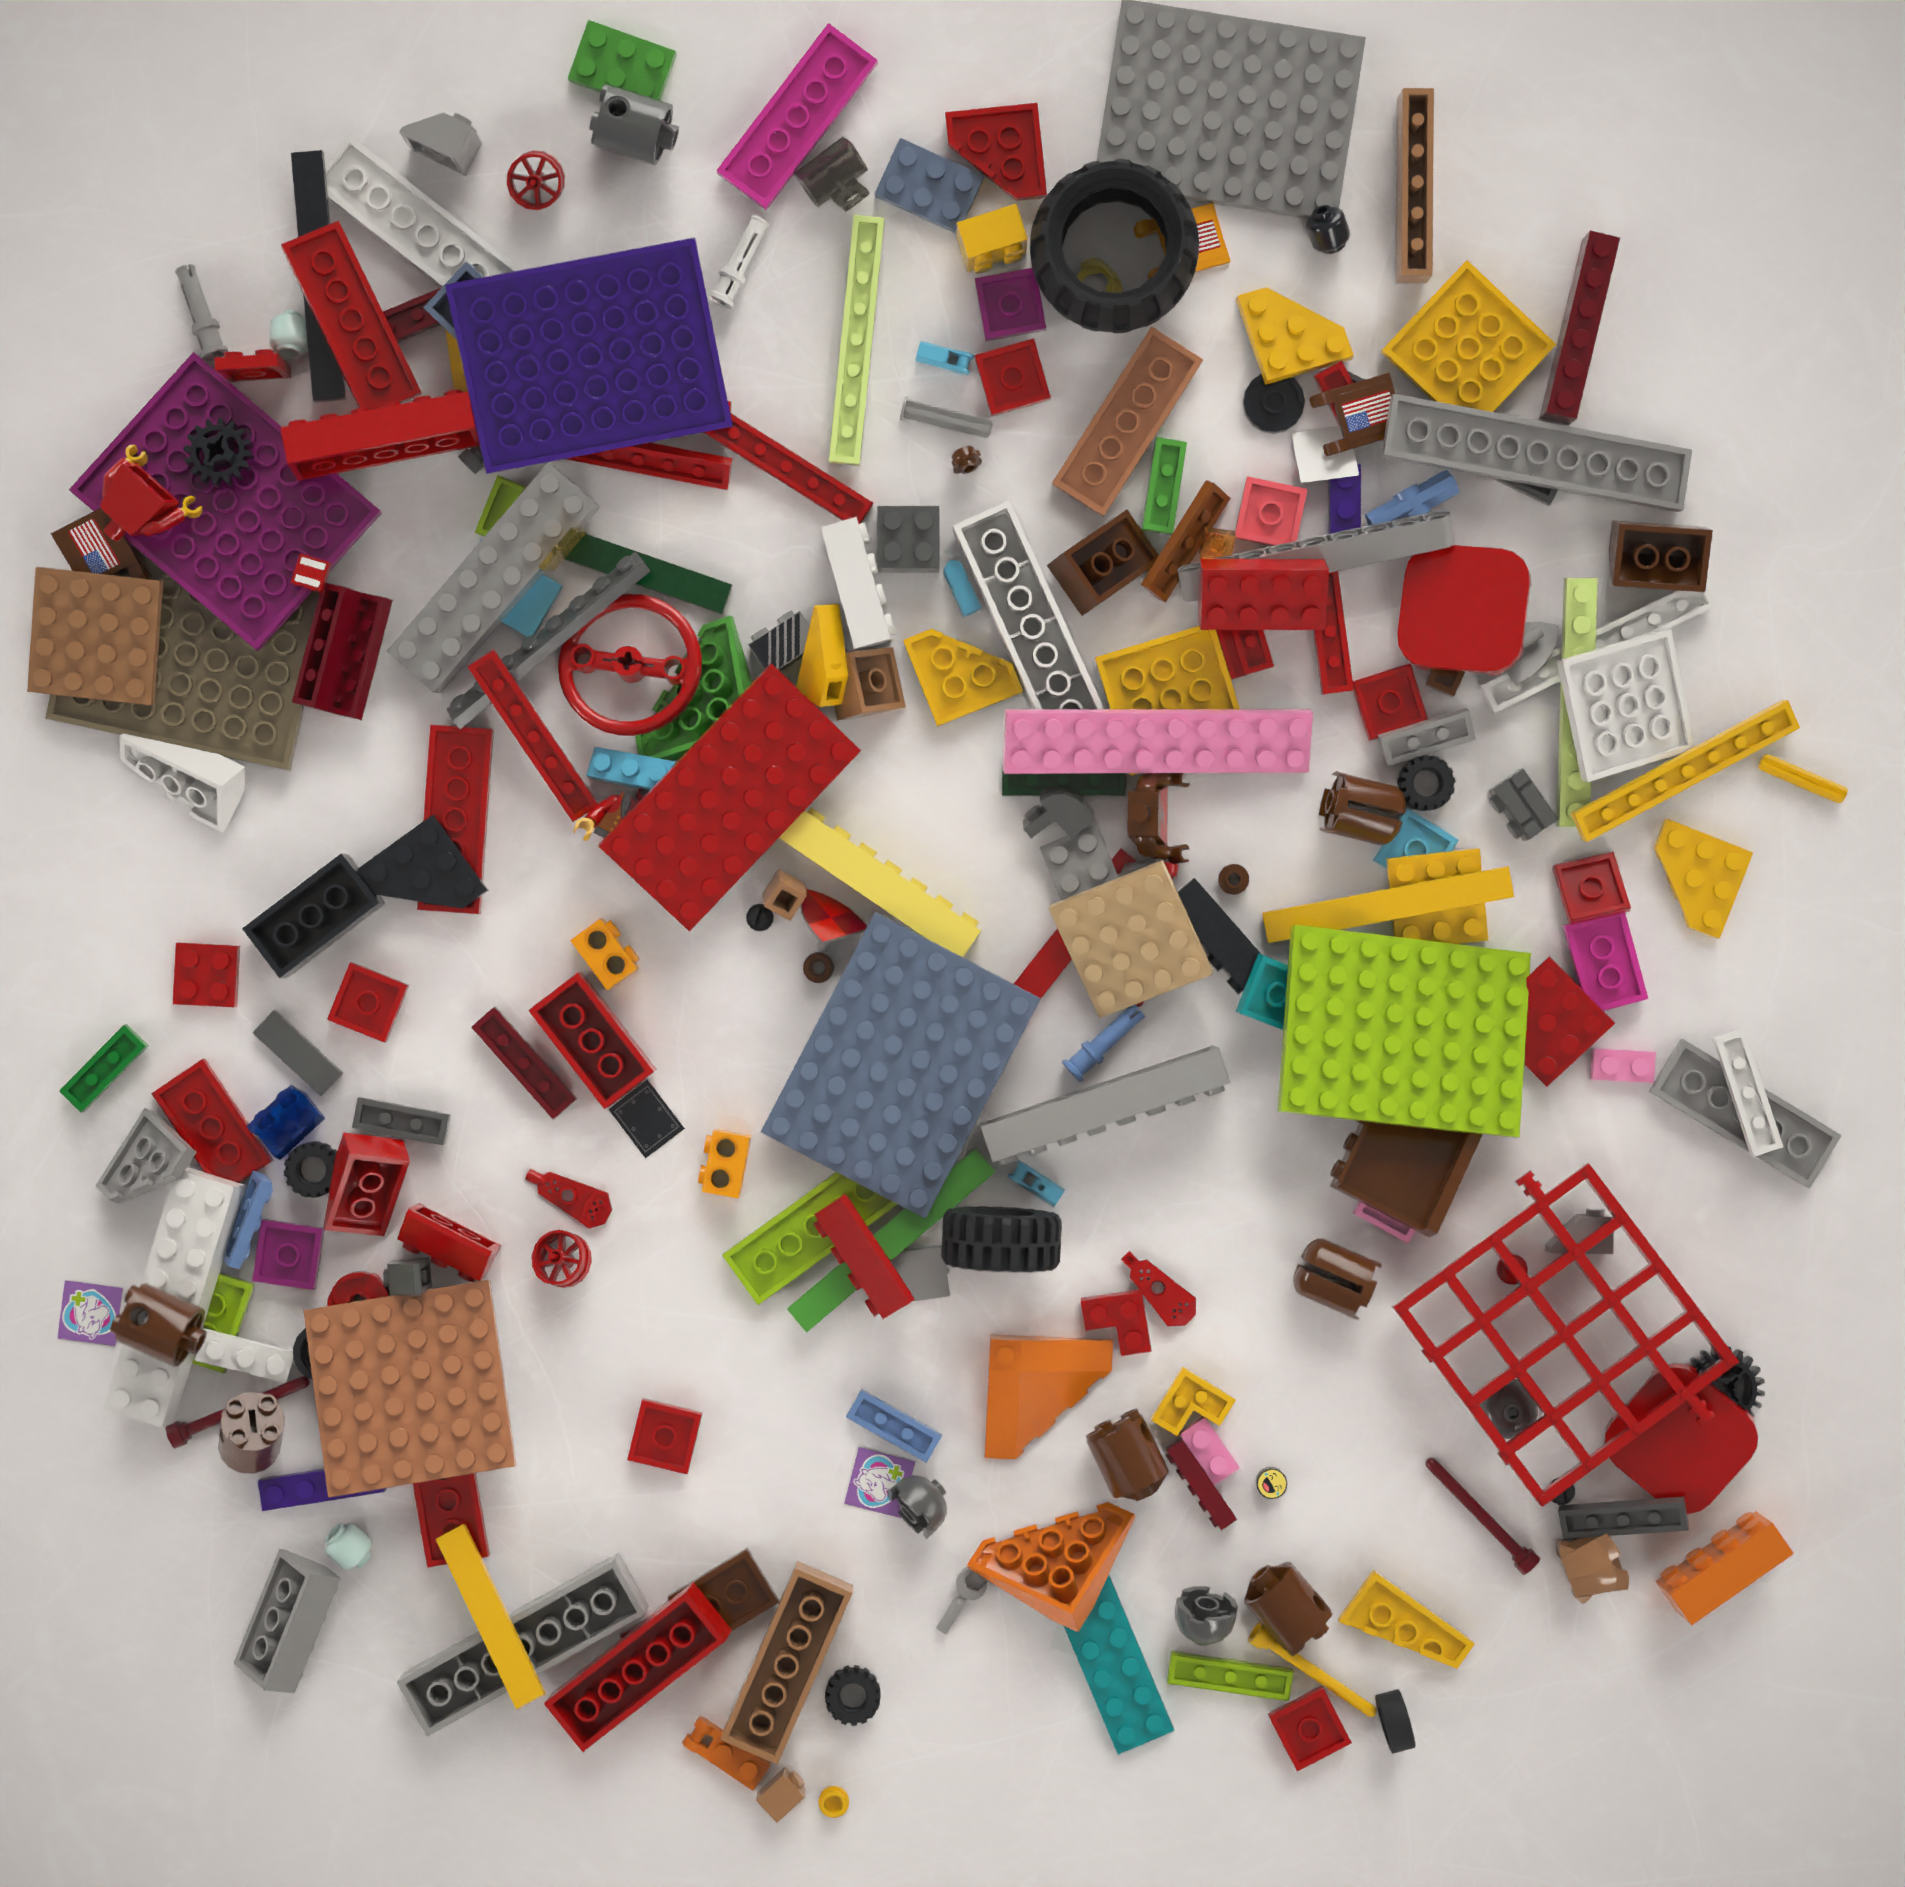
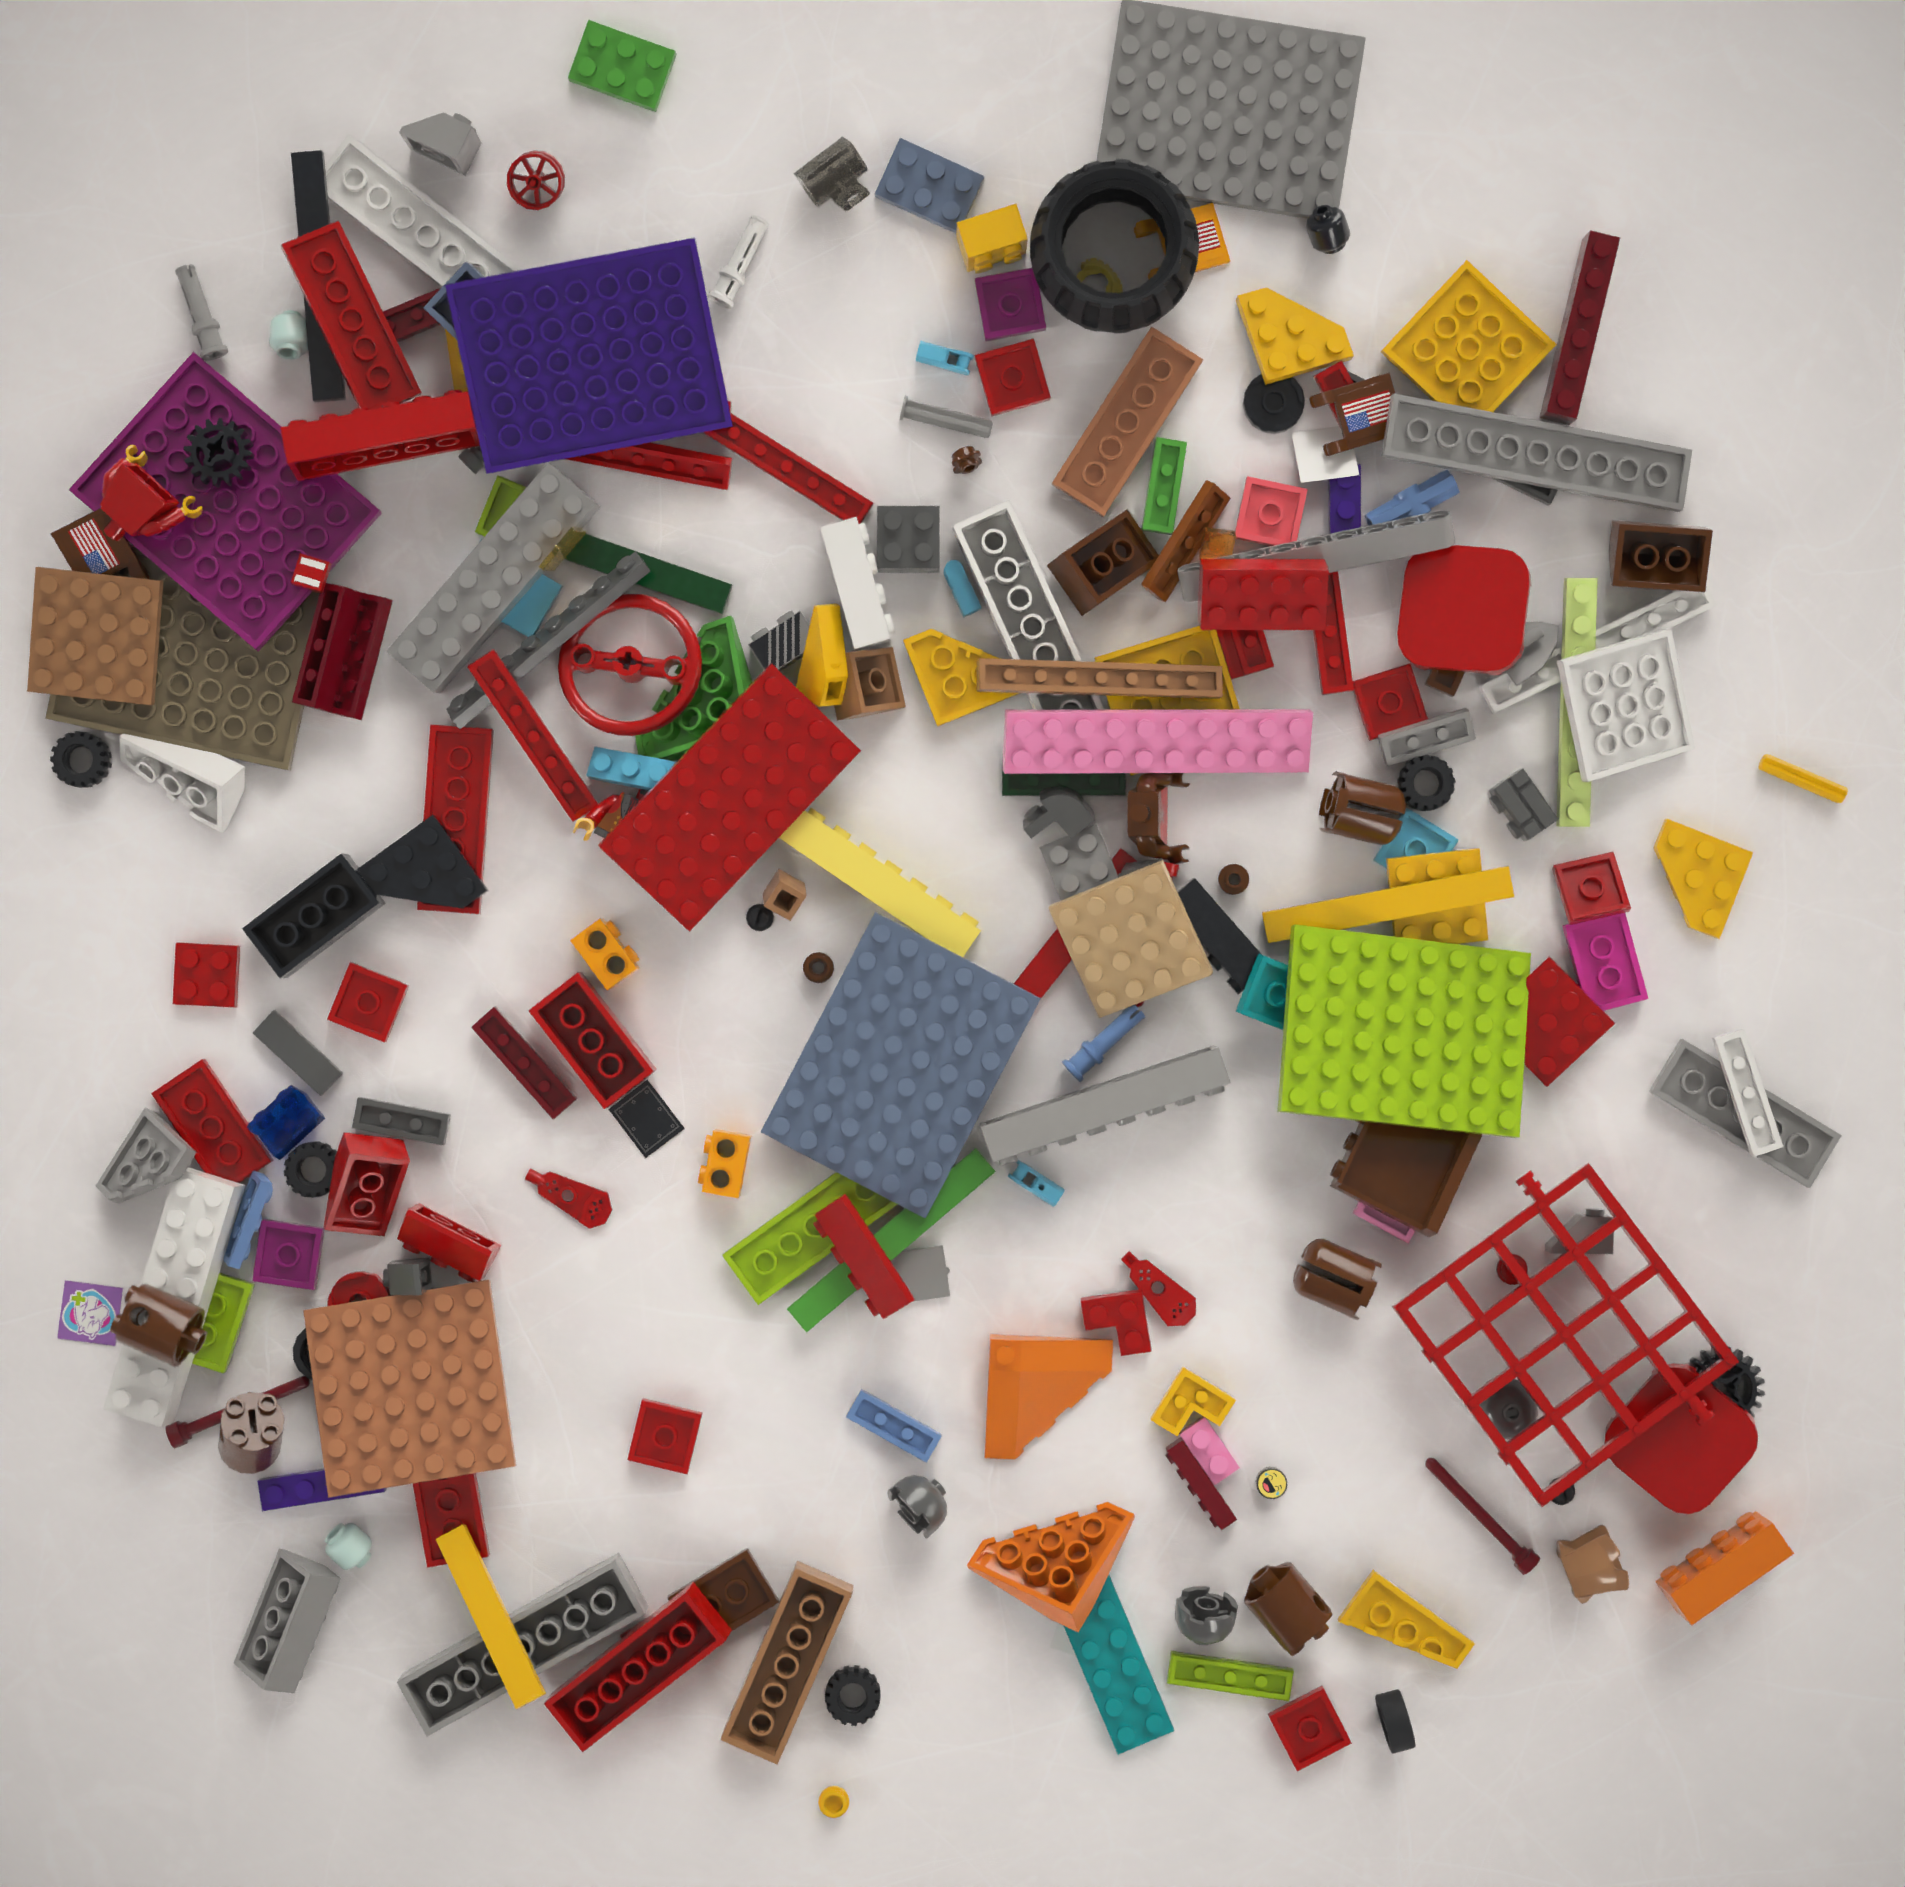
green plate [59,1024,149,1113] -> none
white plate [194,1328,293,1383] -> none
red plate [214,349,291,382] -> none
red wheel [531,1230,592,1288] -> none
dark grey cylinder [589,84,679,165] -> none
orange plate [682,1716,771,1791] -> none
dark pink plate [716,23,878,211] -> none
medium nougat brick [756,1767,806,1823] -> none
shield [801,889,867,952] -> none
yellowish green plate [829,215,885,466] -> none
sticker [844,1447,915,1518] -> none
light grey piece [936,1567,987,1634] -> none
black tyre [941,1206,1062,1273] -> none
red plate [945,103,1047,201] -> none
reddish brown cylinder [1086,1408,1169,1501] -> none
yellow piece [1248,1622,1377,1717] -> none
medium nougat brick [1396,88,1434,283] -> none
dark grey plate [1558,1497,1689,1539] -> none
yellow plate [1570,700,1800,842] -> none
bright pink plate [1590,1048,1656,1083] -> none
none -> black tyre [50,731,112,788]
none -> medium nougat plate [977,658,1223,699]

